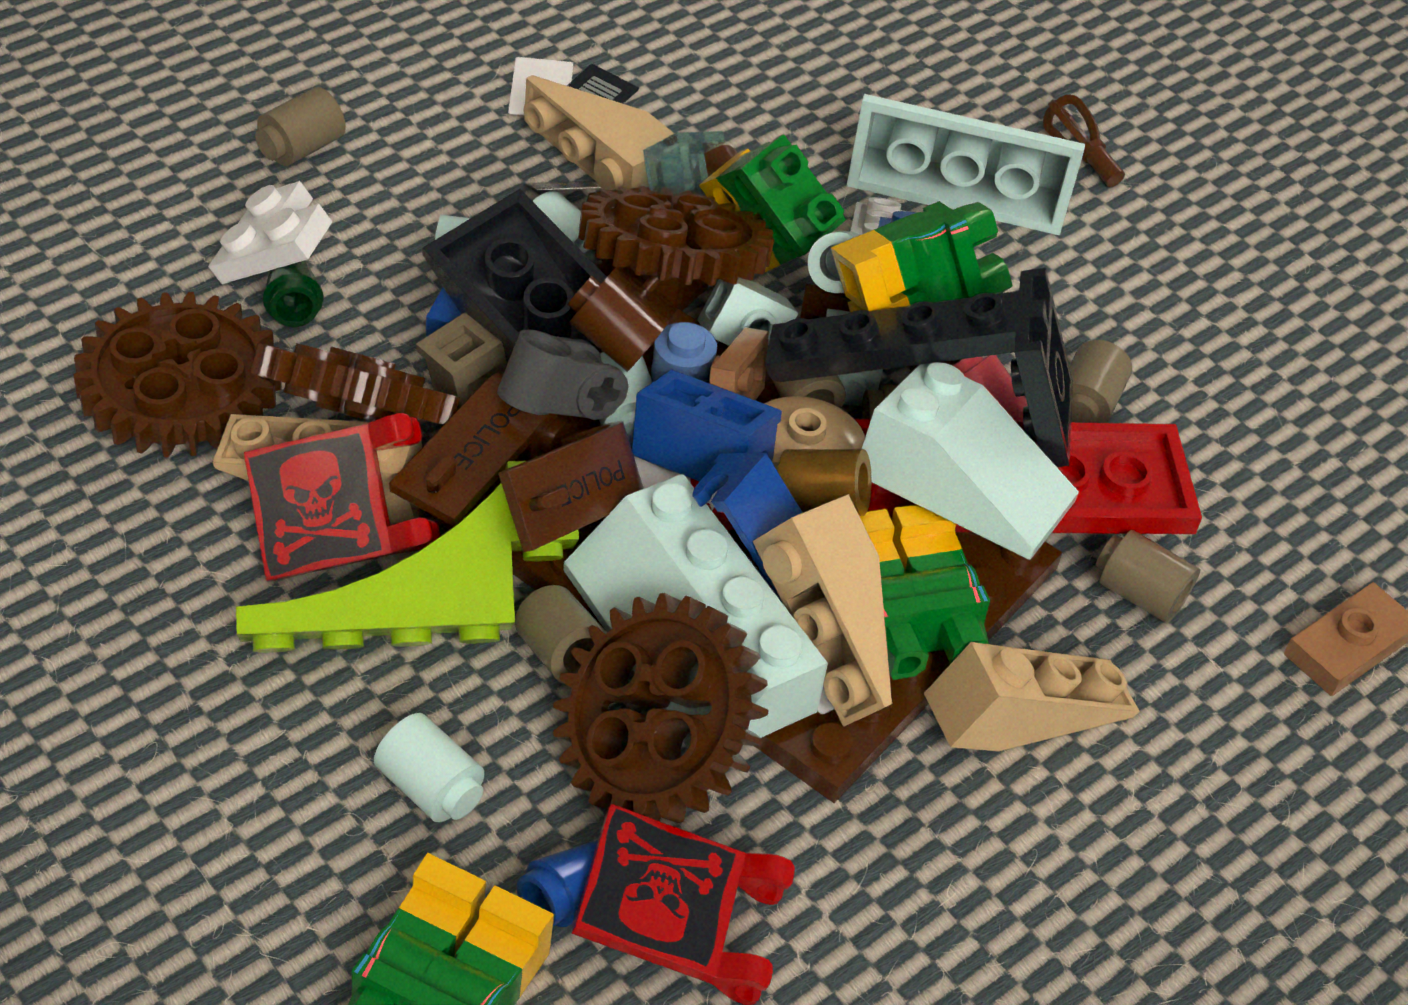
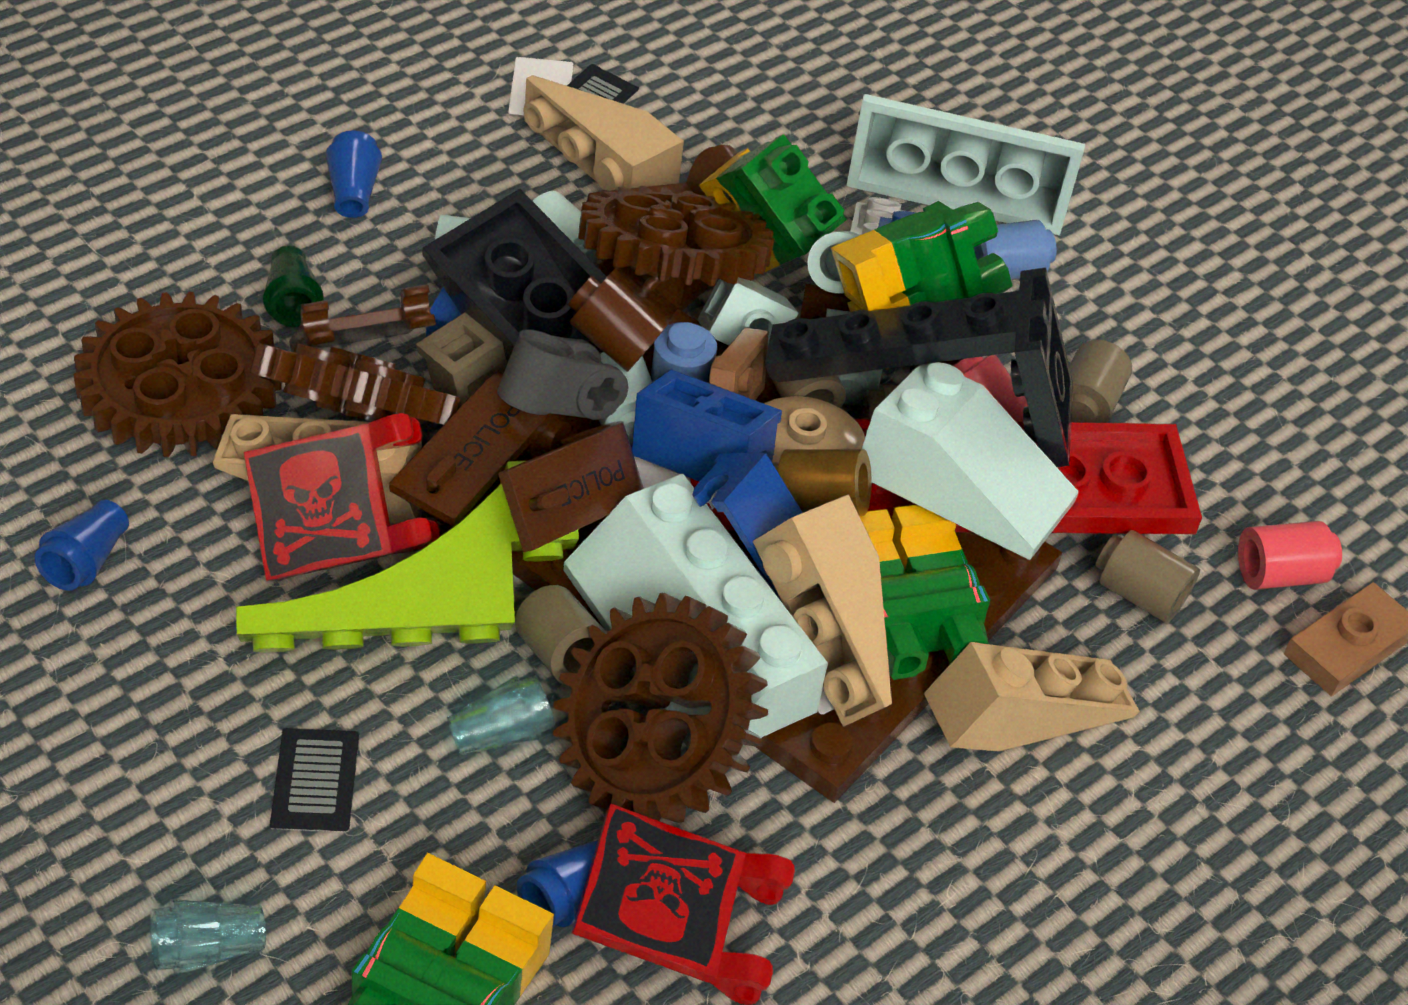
white plate [208,181,332,284] -> none
dark tan brick [255,87,346,166] -> none
light aqua brick [374,713,484,822] -> none
sticker [527,181,601,190] -> none
clear light blue panel [643,131,725,197] -> none
reddish brown piece [1043,95,1125,187] -> none
none -> blue cone [35,500,129,591]
none -> clear light blue cone [150,899,266,976]
none -> black sticker [270,728,360,832]
none -> reddish brown flag [289,284,436,352]
none -> blue cone [326,130,382,218]
none -> clear light blue cone [446,675,555,756]
none -> medium blue brick [974,220,1057,280]
none -> coral brick [1238,521,1342,590]

